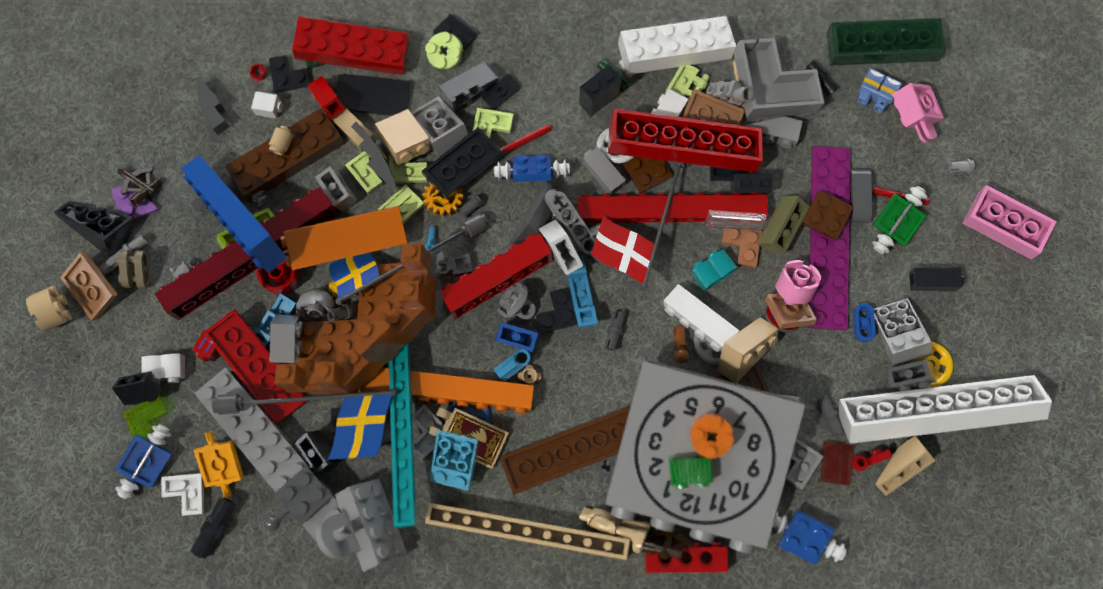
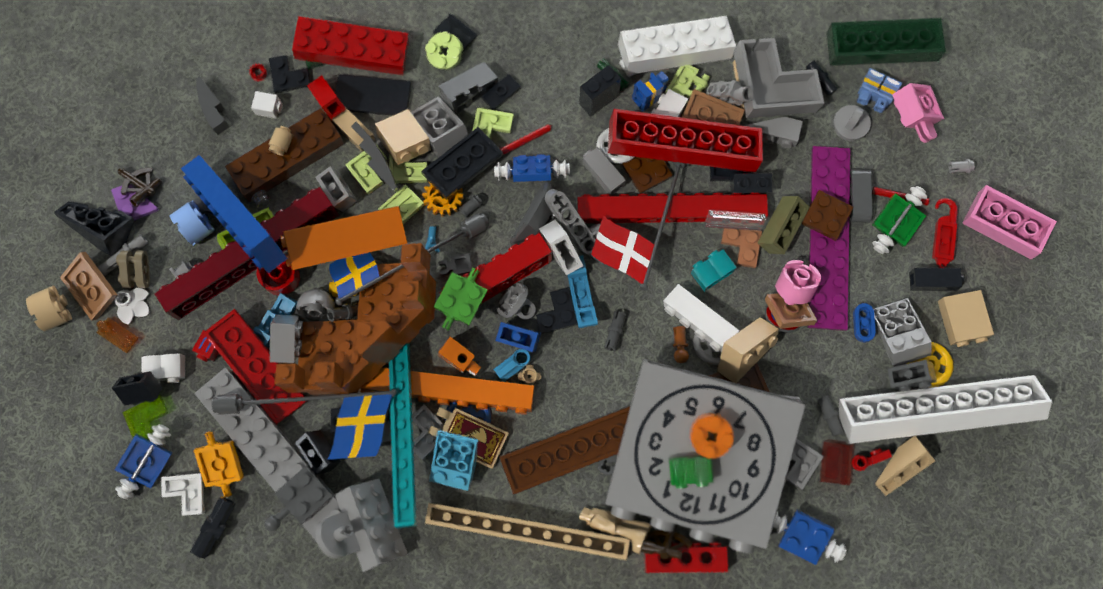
none -> clear orange hinge [96,317,139,353]
none -> white plate [115,288,149,325]
none -> light blue brick [169,200,215,246]
none -> bright green plate [434,268,487,331]
none -> orange torso [437,337,481,376]
none -> blue hips [632,71,669,112]
none -> light grey tile [833,105,871,141]
none -> red plate [932,198,958,268]
none -> tan brick [938,290,994,347]

